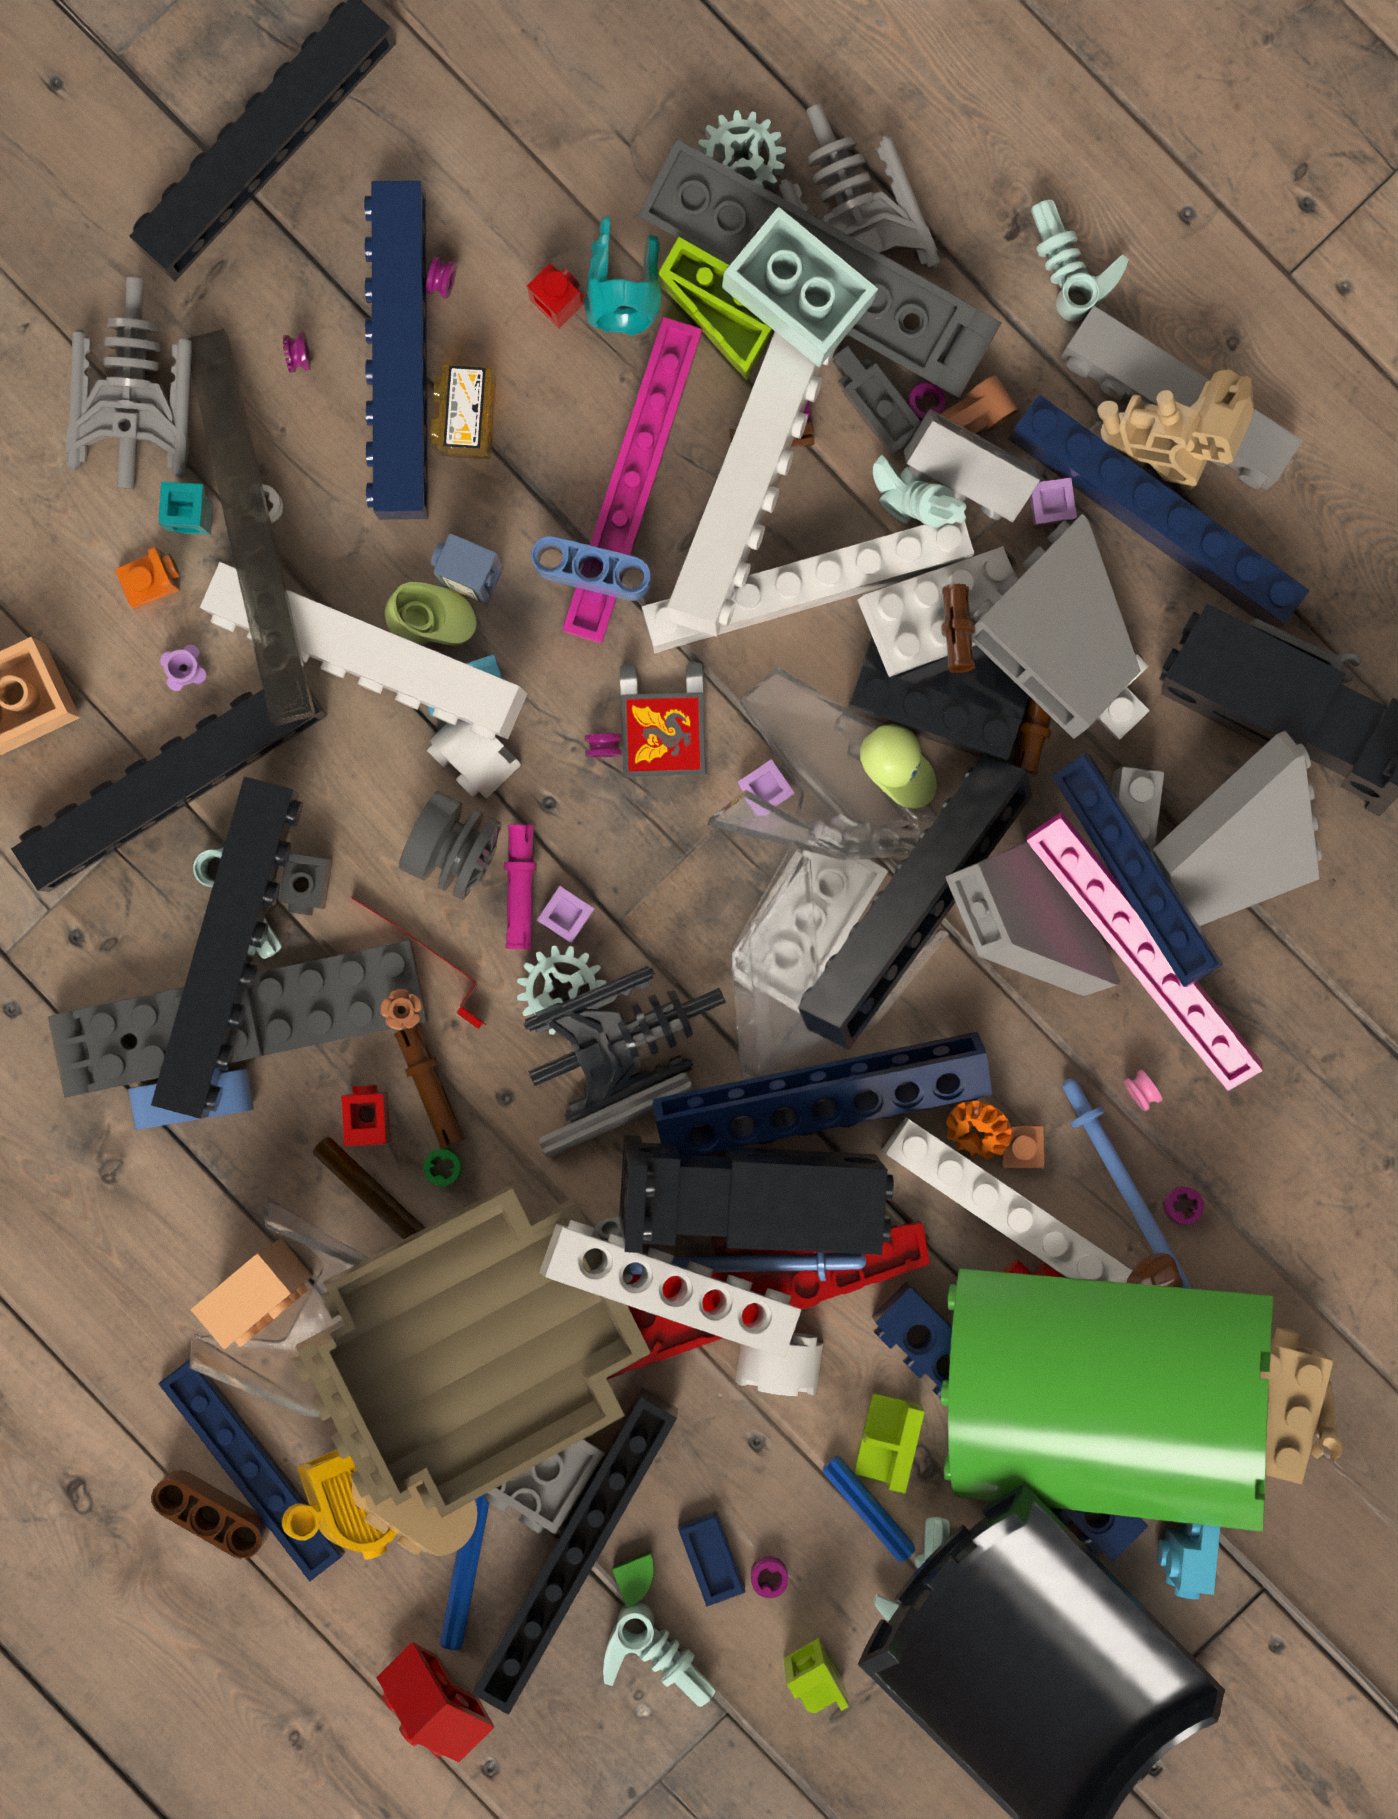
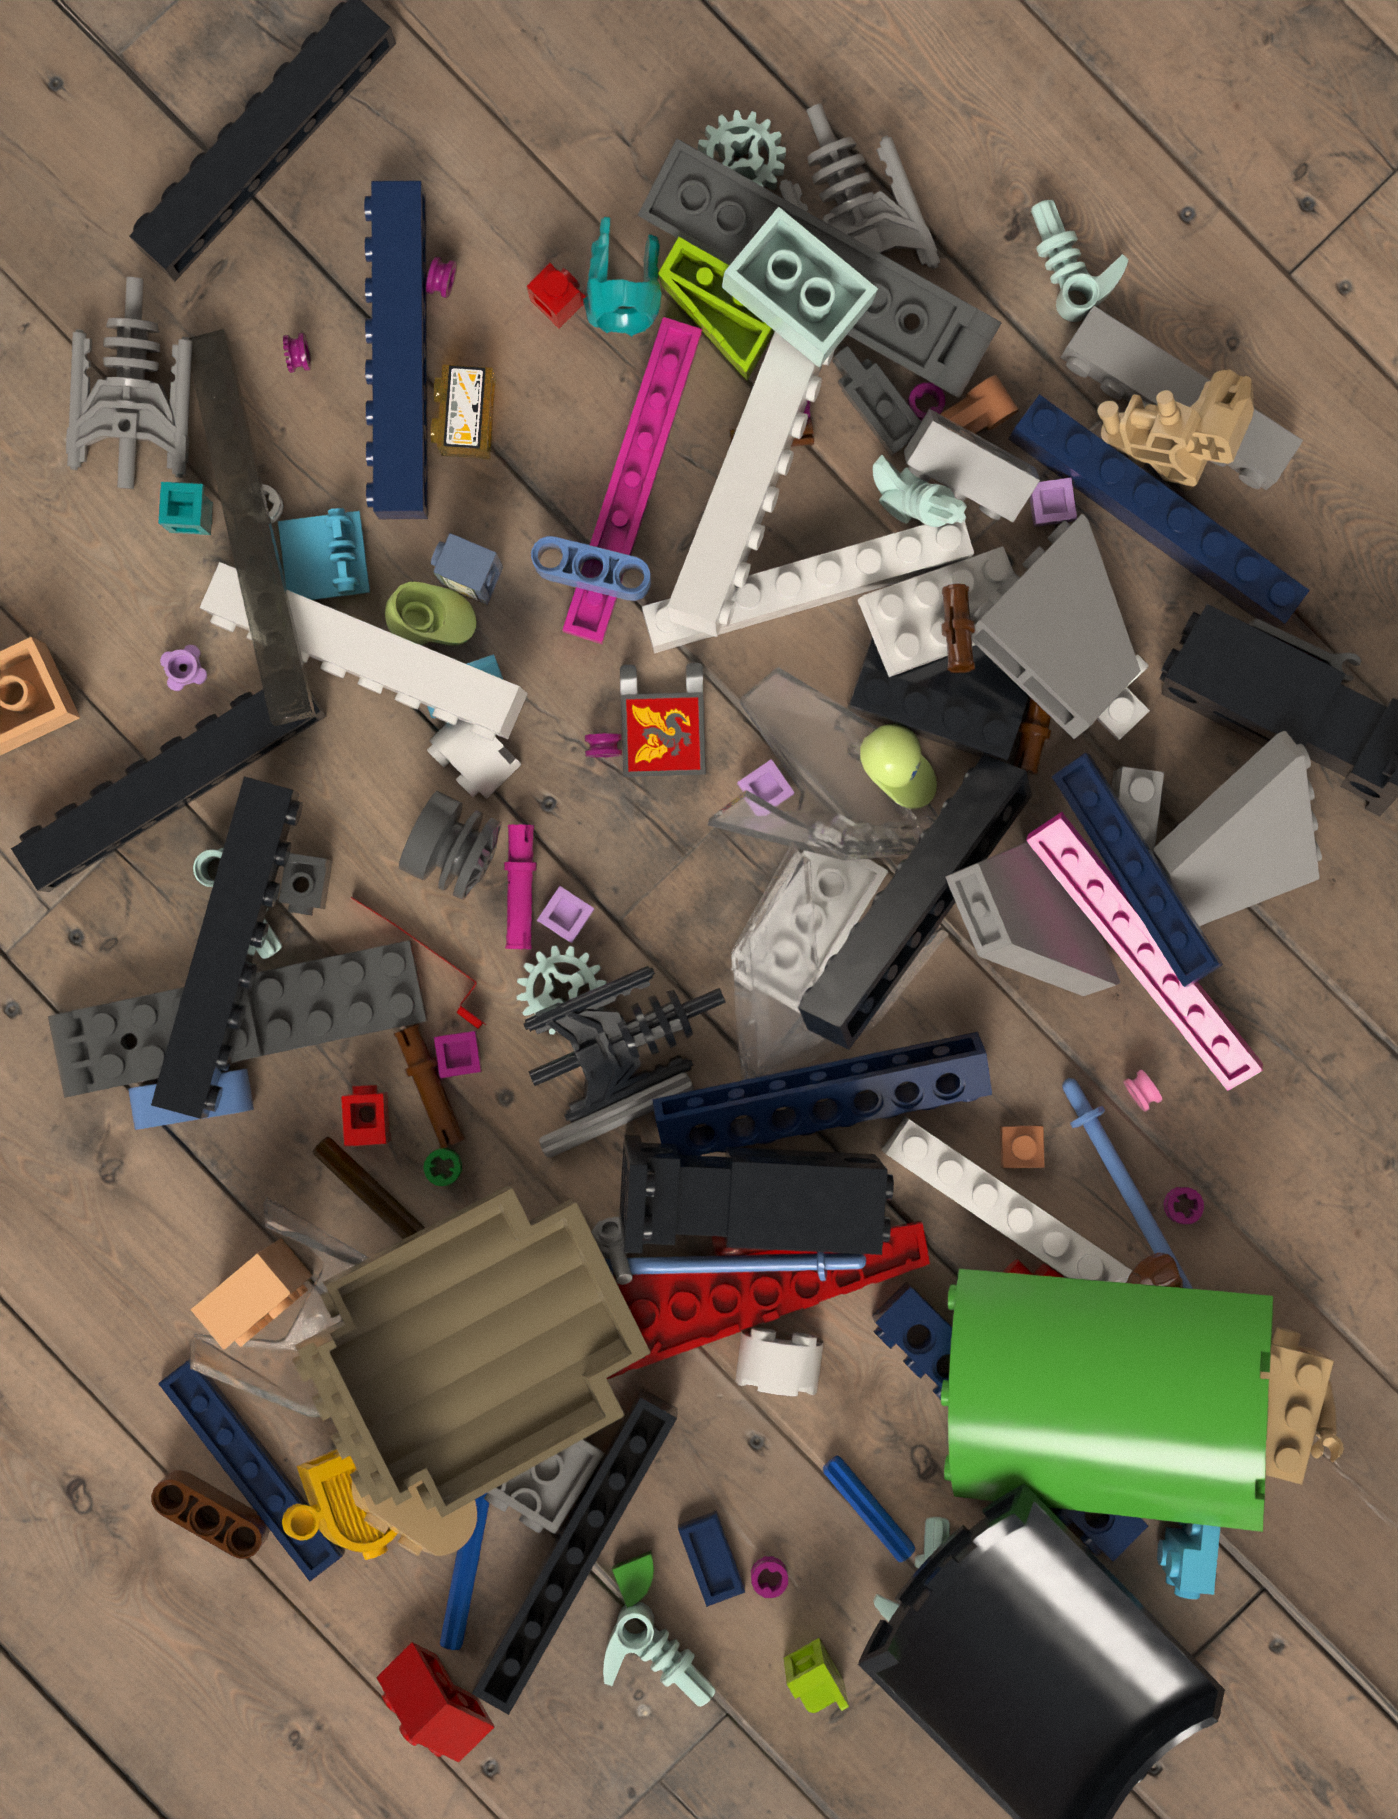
orange bracket [114,546,180,610] -> none
nougat plate [381,989,422,1030] -> none
white brick [539,1220,801,1359] -> none
lime panel [854,1393,925,1494] -> none
orange gear [945,1100,1012,1161] -> none
none -> medium azure hinge [278,508,370,600]
none -> magenta plate [434,1030,483,1078]

